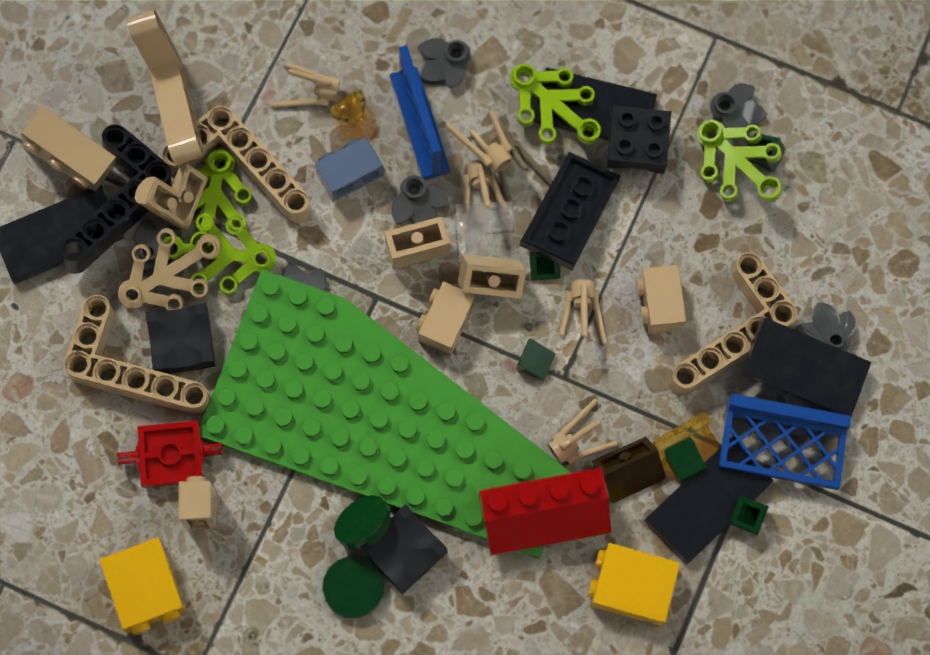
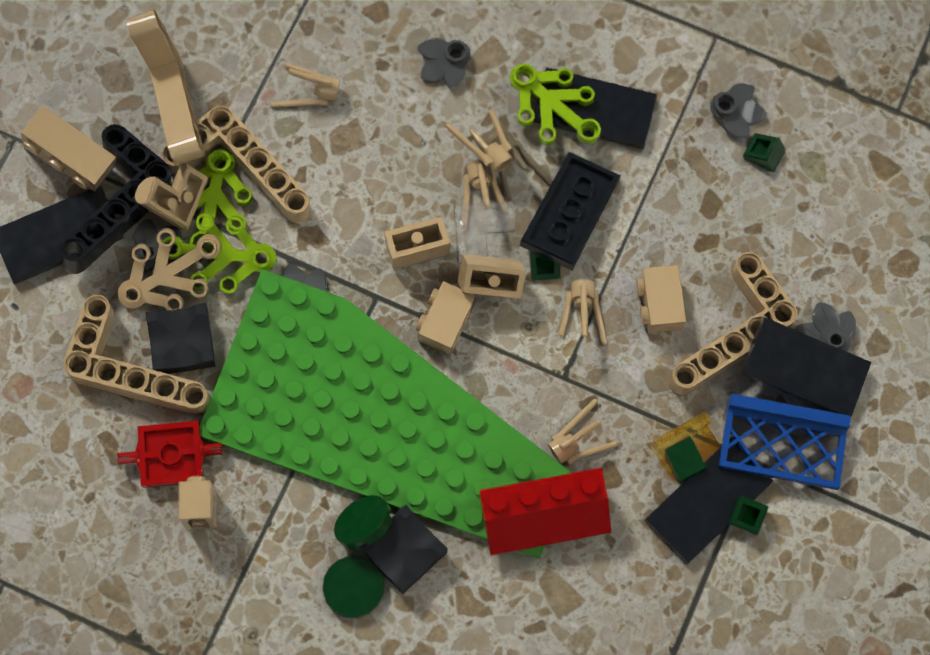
yellow brick [99,537,186,635] -> none
sand blue brick [315,137,384,202] -> none
clear yellow brick [329,88,367,127] -> none
blue fence [390,45,450,180] -> none
dark grey plate [391,175,449,224] -> none
dark green slope [517,338,556,381] -> none
yellow brick [587,542,680,627] -> none
dark brown panel [592,436,666,503] -> none
black brick [606,105,672,174] -> none
lime plant [697,120,782,202] -> none

